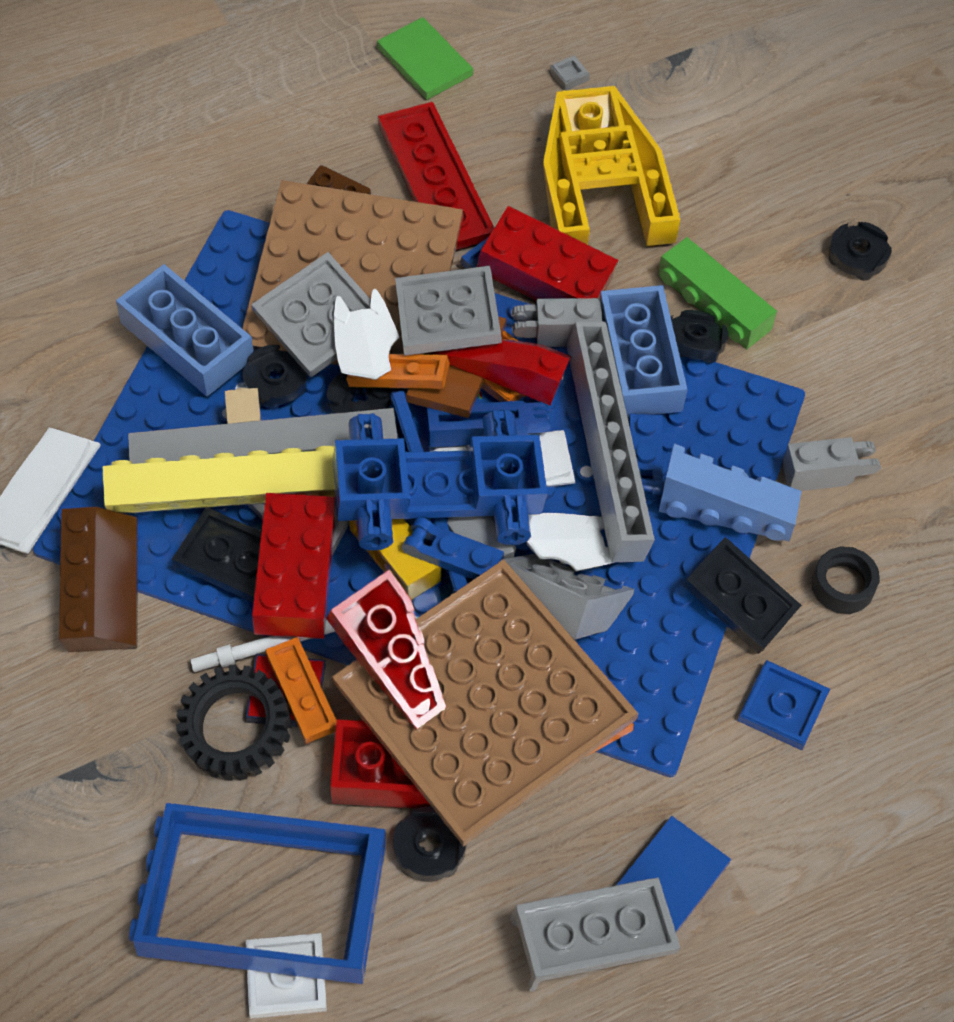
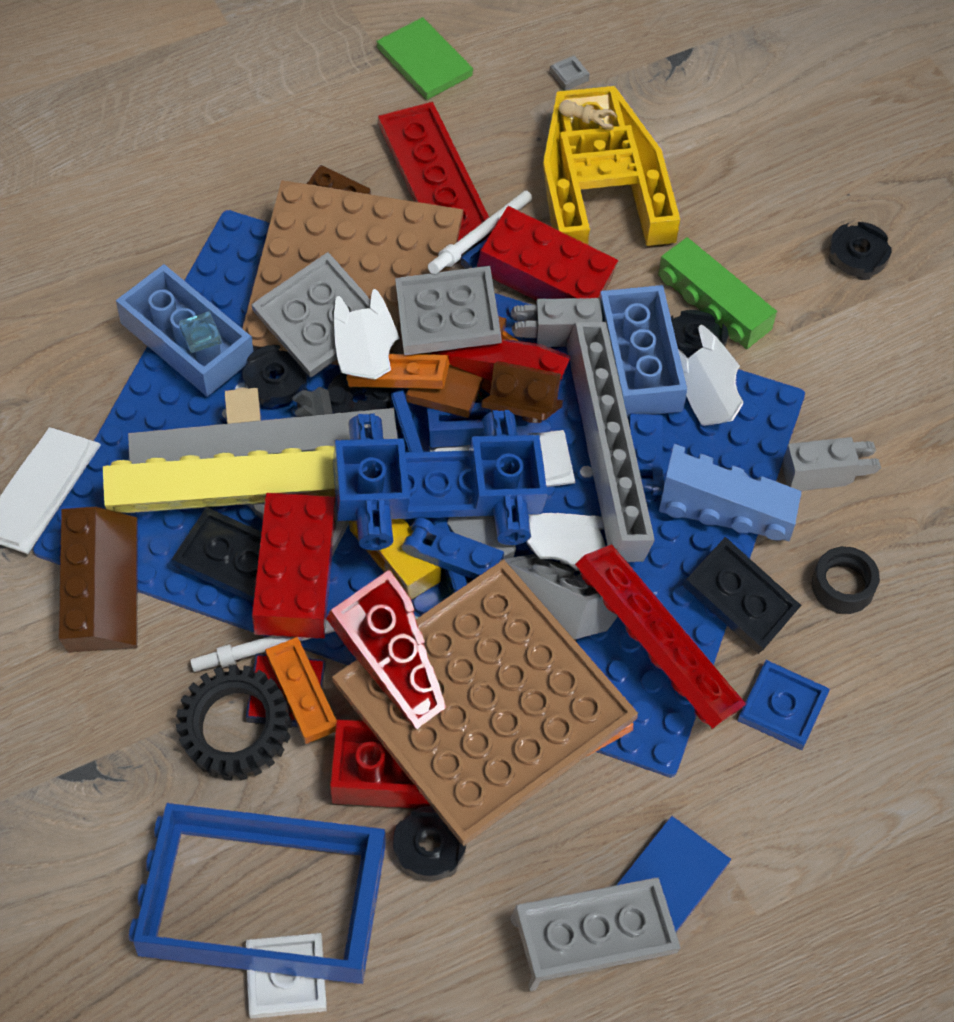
none -> clear light blue plate [179,311,222,353]
none -> dark grey tile [293,387,333,417]
none -> white bar [428,191,532,274]
none -> reddish brown bracket [482,361,563,423]
none -> tan piece [559,100,618,130]
none -> red plate [575,544,746,729]
none -> white shield [678,325,743,426]

